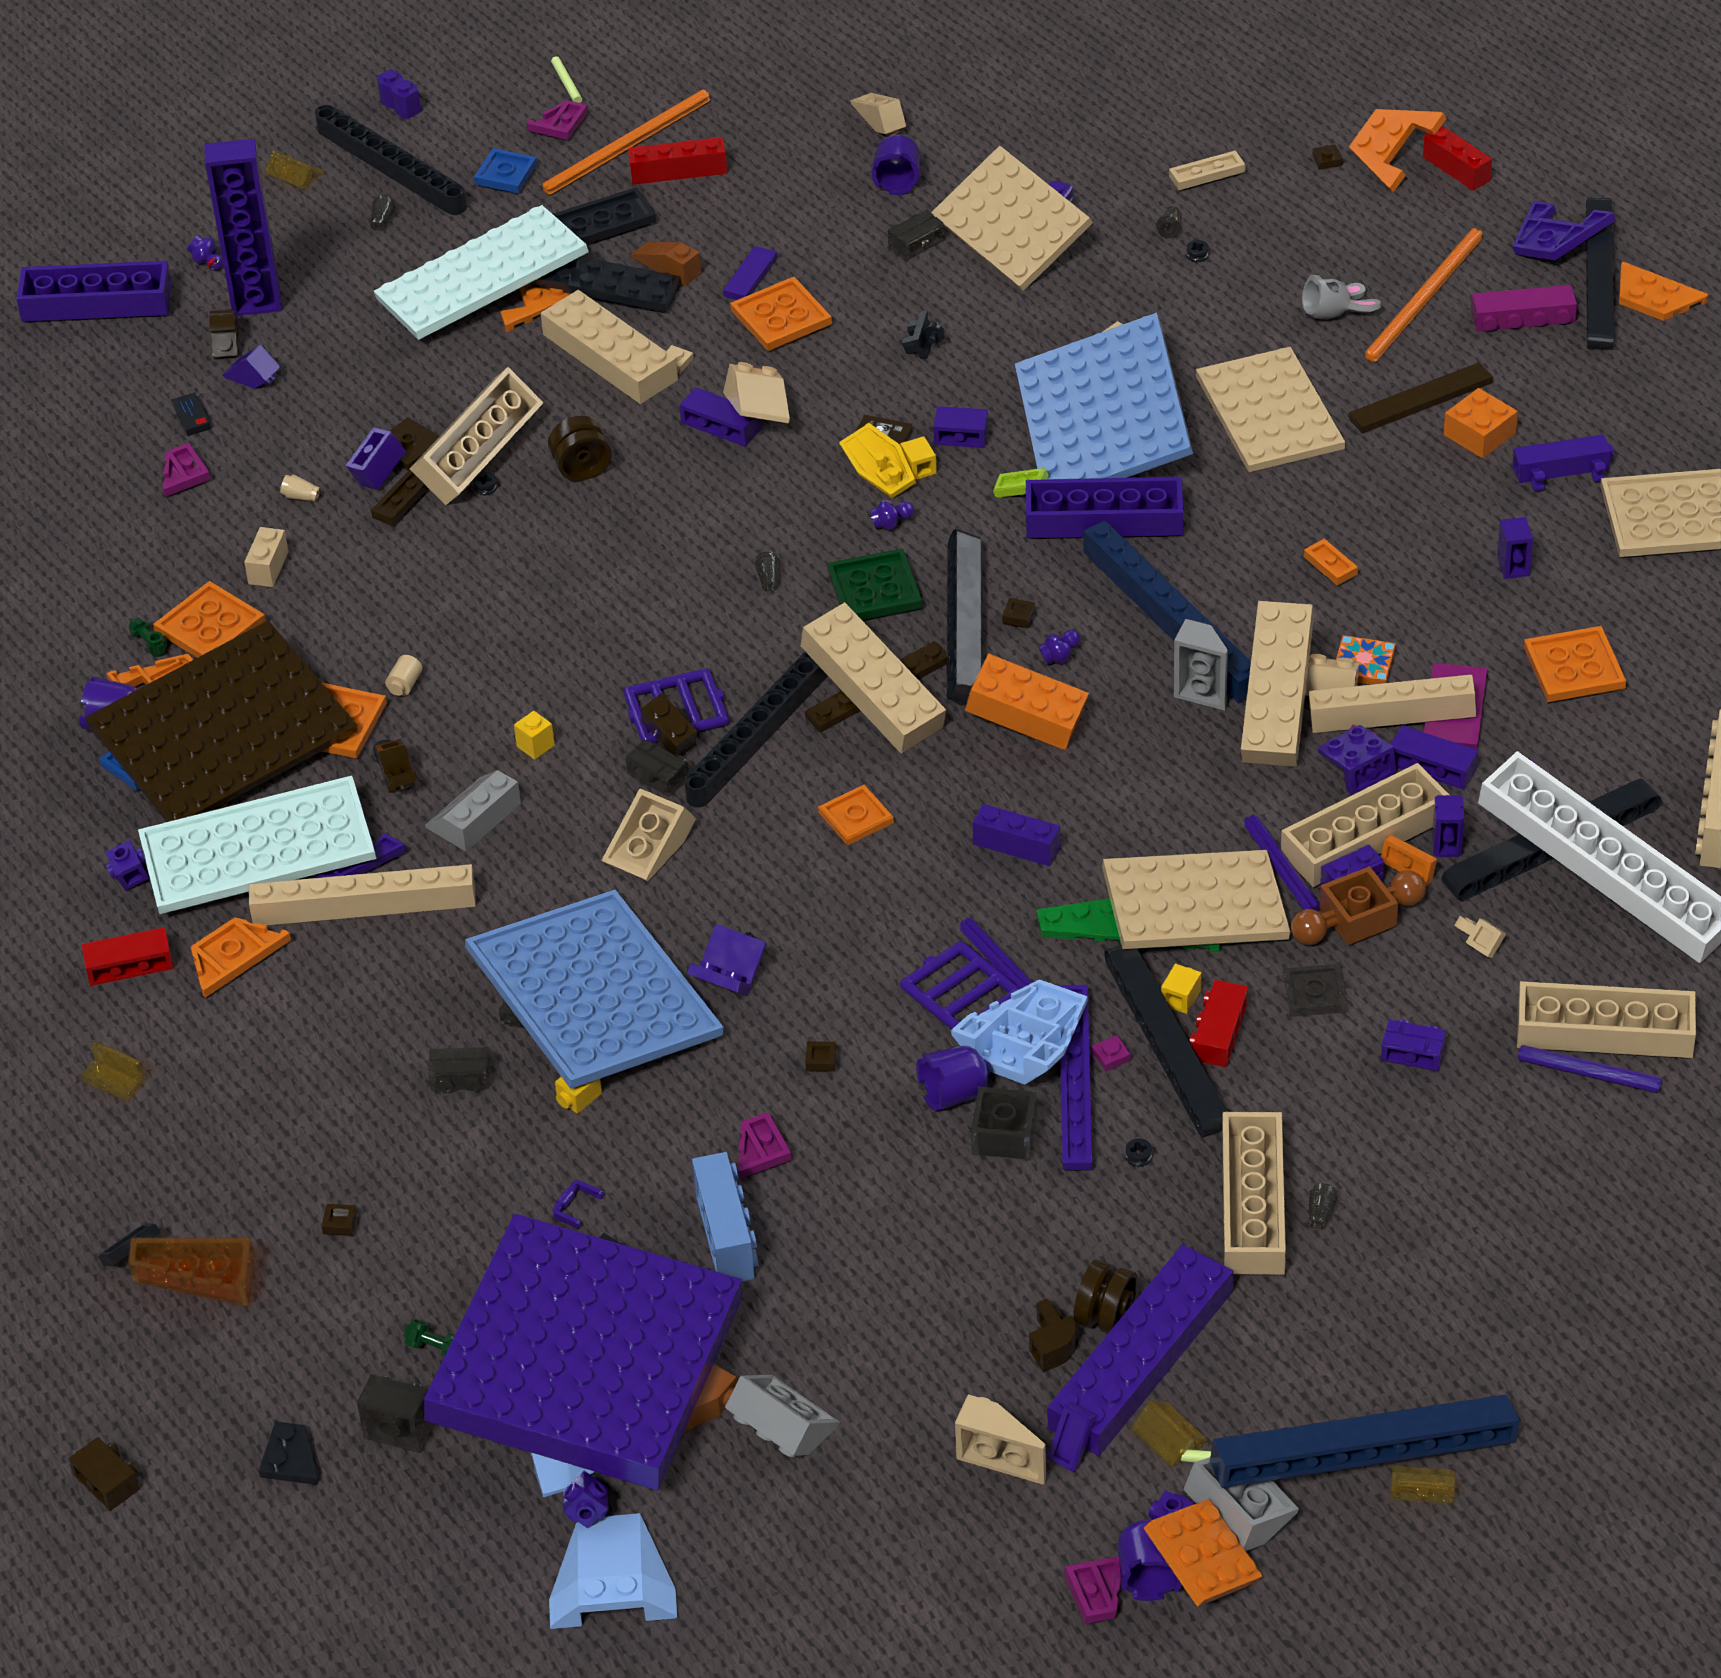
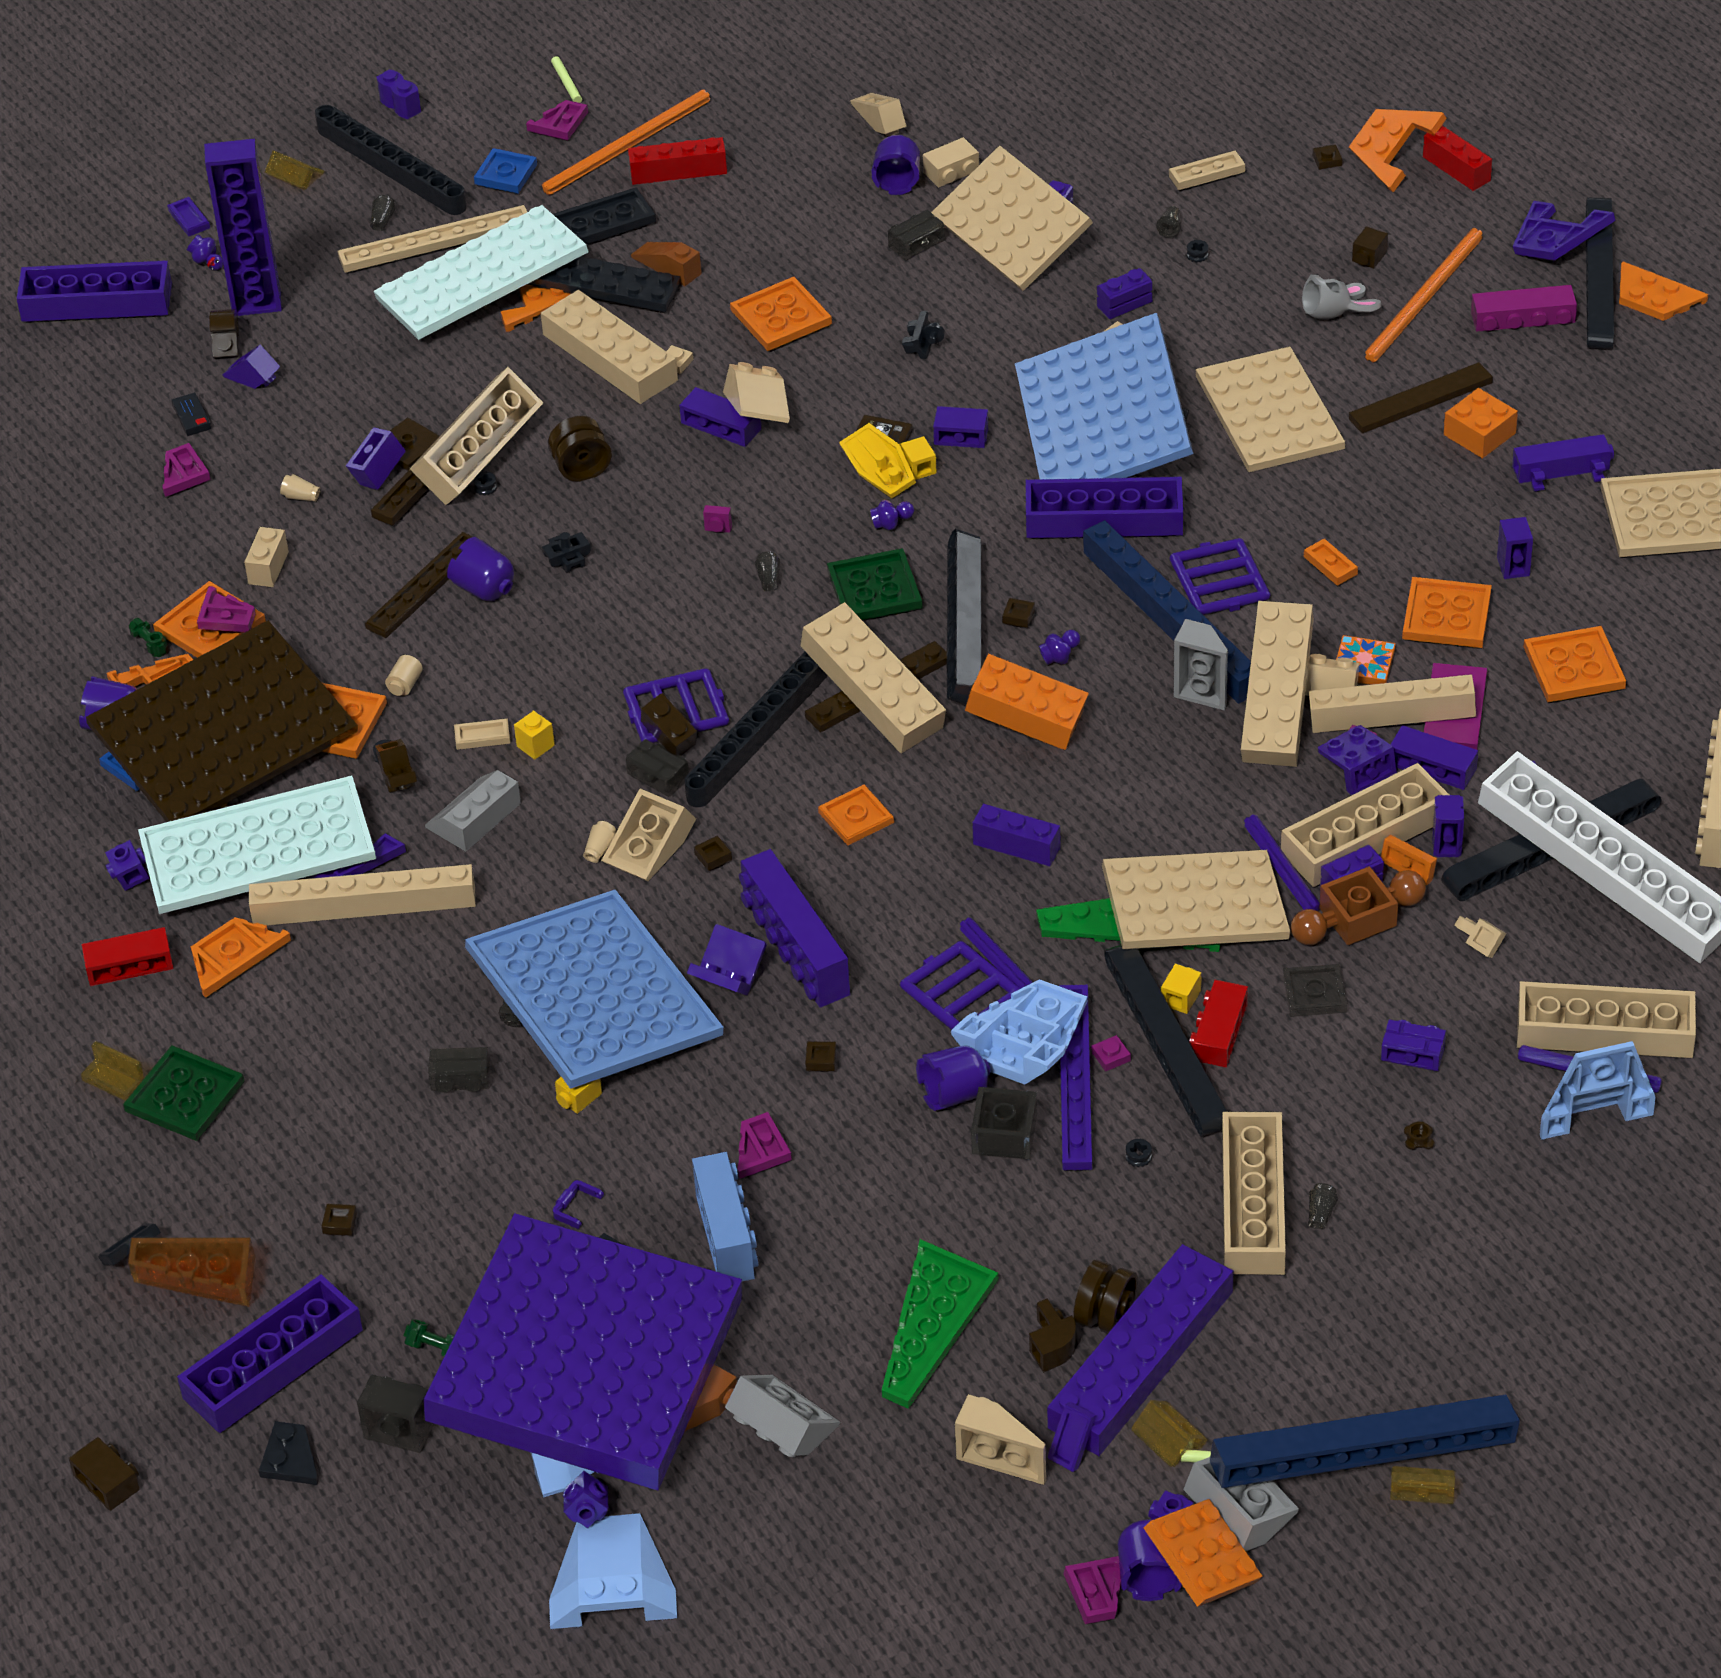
dark purple tile [723,246,777,300] -> none
lime plate [993,468,1049,498] -> none
none -> dark green plate [123,1045,245,1141]
none -> dark purple tile [167,197,210,237]
none -> dark purple brick [177,1274,363,1434]
none -> magenta wing [197,586,255,632]
none -> tan plate [338,205,527,273]
none -> dark brown tile [365,532,473,638]
none -> dark purple cylinder [447,537,514,601]
none -> tan tile [454,719,510,750]
none -> black piece [542,532,591,573]
none -> tan cone [583,821,617,863]
none -> dark brown plate [694,835,732,871]
none -> magenta plate [703,505,732,533]
none -> dark purple brick [739,849,850,1008]
none -> green wing [882,1239,998,1409]
none -> tan brick [923,137,979,188]
none -> dark purple brick [1097,268,1152,319]
none -> dark purple bar [1169,538,1270,615]
none -> dark brown brick [1352,226,1388,269]
none -> orange plate [1402,577,1492,648]
none -> dark brown plate [1404,1121,1434,1150]
none -> light blue wedge [1540,1041,1656,1139]

